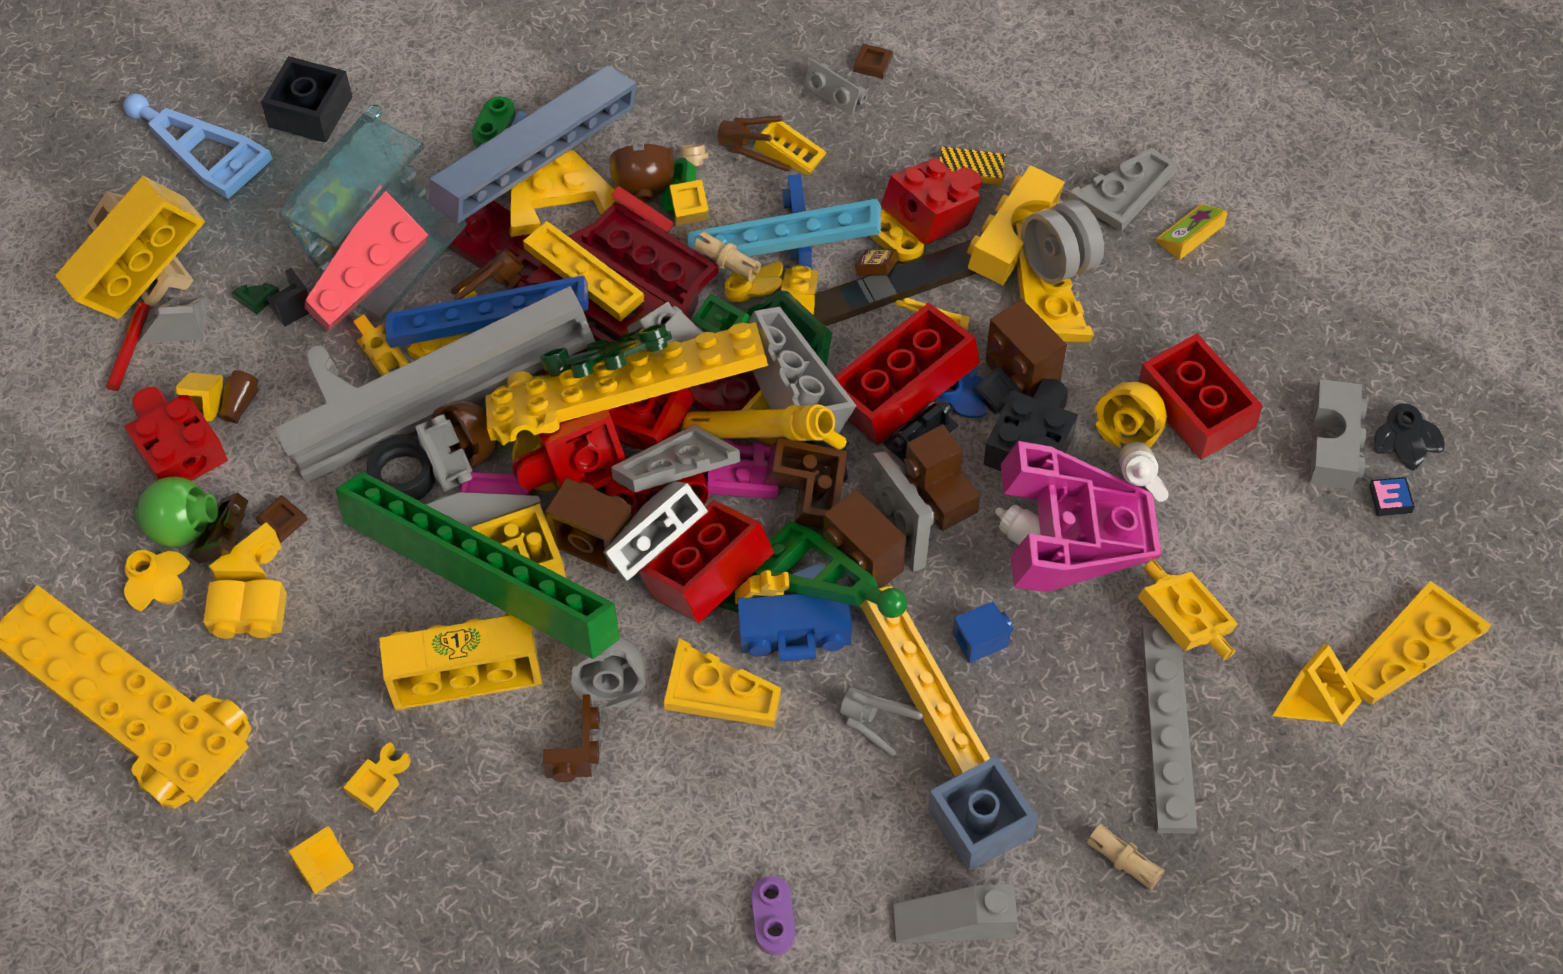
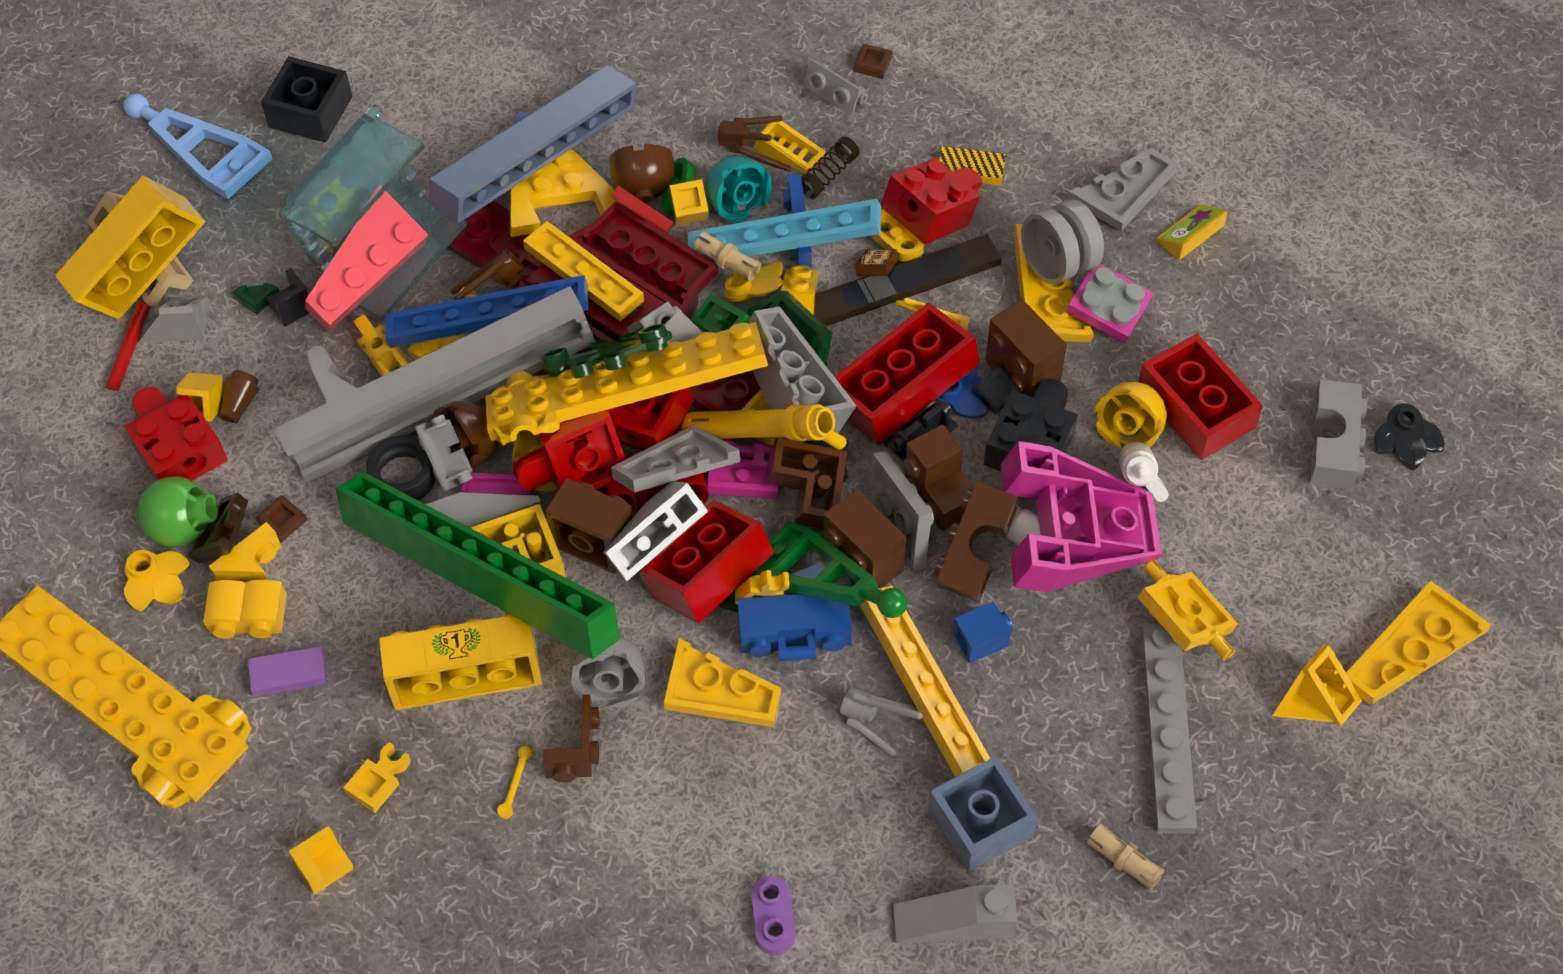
green plate [472,96,516,148] -> none
tan plate [676,144,709,166] -> none
yellow arch [967,165,1065,286] -> none
tile [1369,477,1415,516] -> none
none -> medium lavender tile [248,646,327,697]
none -> yellow hinge [497,746,532,819]
none -> teal cylinder [705,155,772,223]
none -> dark brown piece [801,136,859,199]
none -> reddish brown arch [933,481,1020,602]
none -> light grey piece [1066,264,1154,344]

